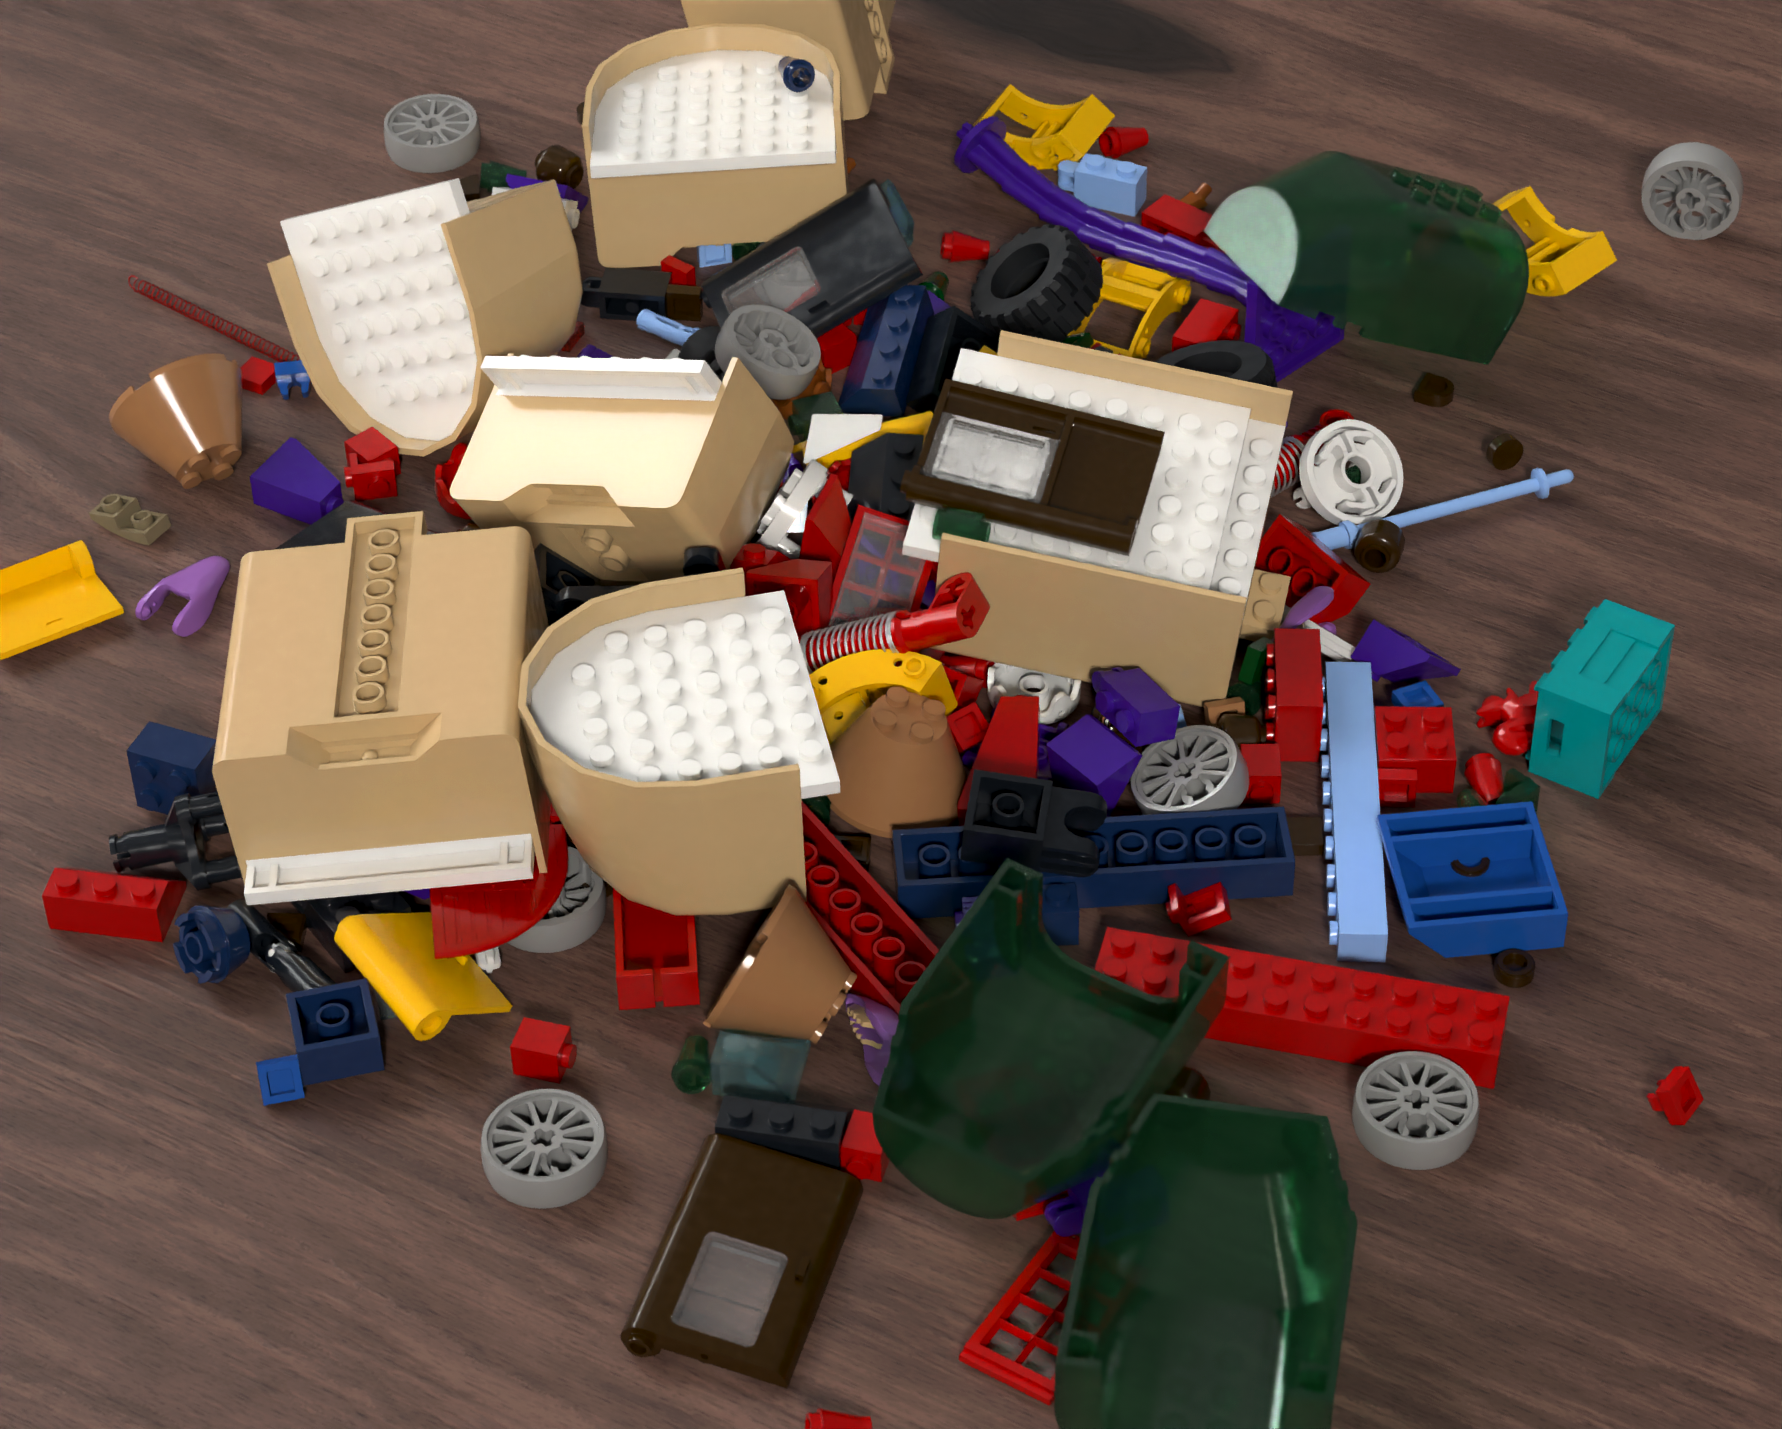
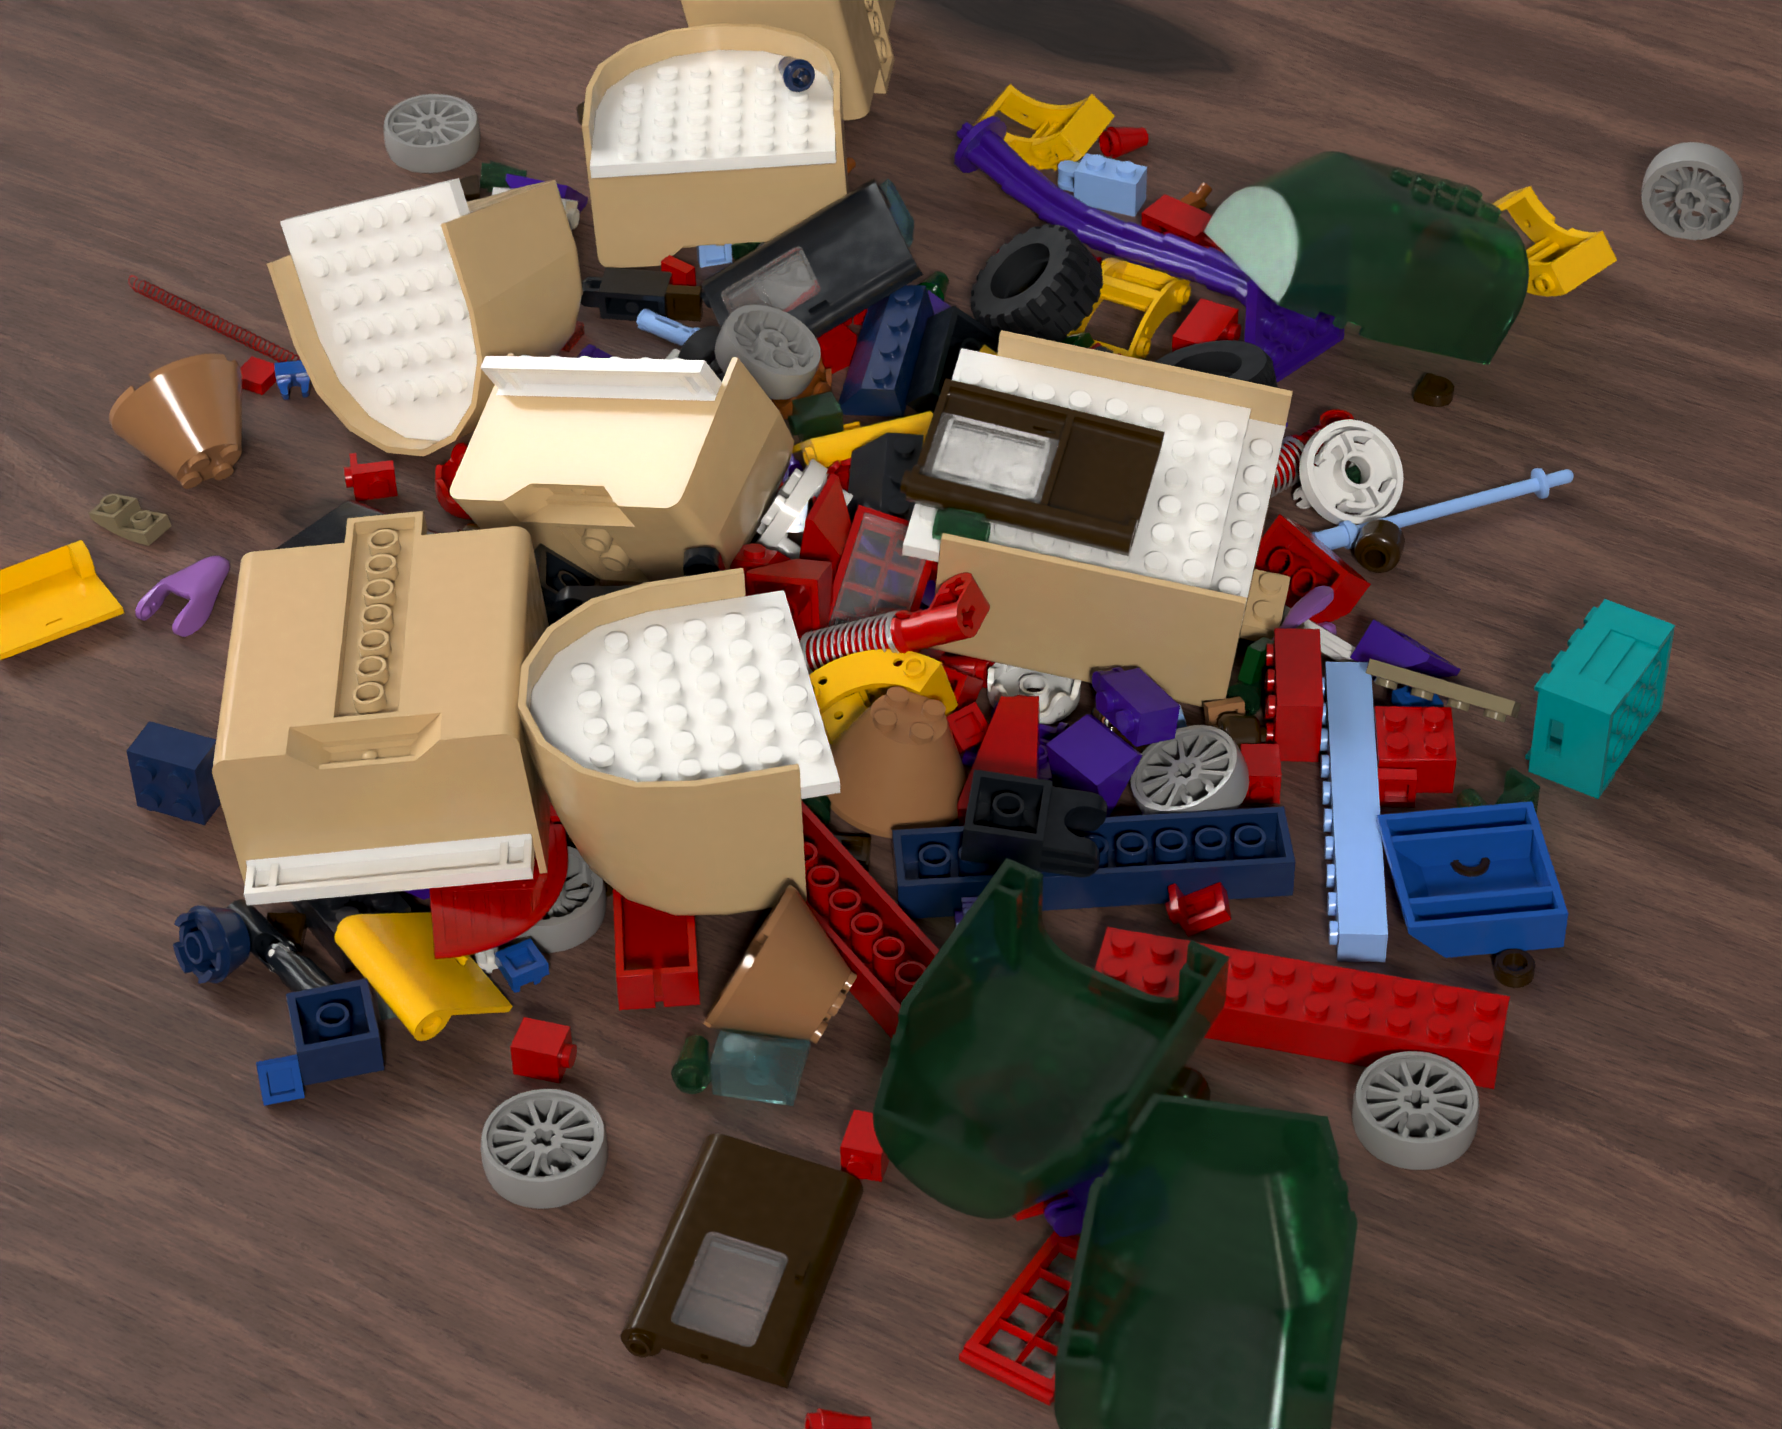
red slope [42,867,187,943] -> none
black wheel [109,791,243,891] -> none
dark purple slope [250,437,344,525] -> none
red brick [344,426,401,476] -> none
dark brown head [535,145,584,189] -> none
black slope [715,1092,857,1171] -> none
white sticker [803,414,883,464] -> none
medium lavender animal [845,993,905,1088] -> none
red cone [940,230,990,263] -> none
dark blue brick [1028,883,1080,947] -> none
dark brown tile [1286,817,1324,856] -> none
red cone [1464,753,1507,806] -> none
red animal [1476,680,1538,756] -> none
dark brown tile [1486,433,1523,470] -> none
red tile [1646,1066,1704,1125] -> none
none -> blue tile [494,938,549,993]
none -> dark tan plate [1366,659,1521,723]

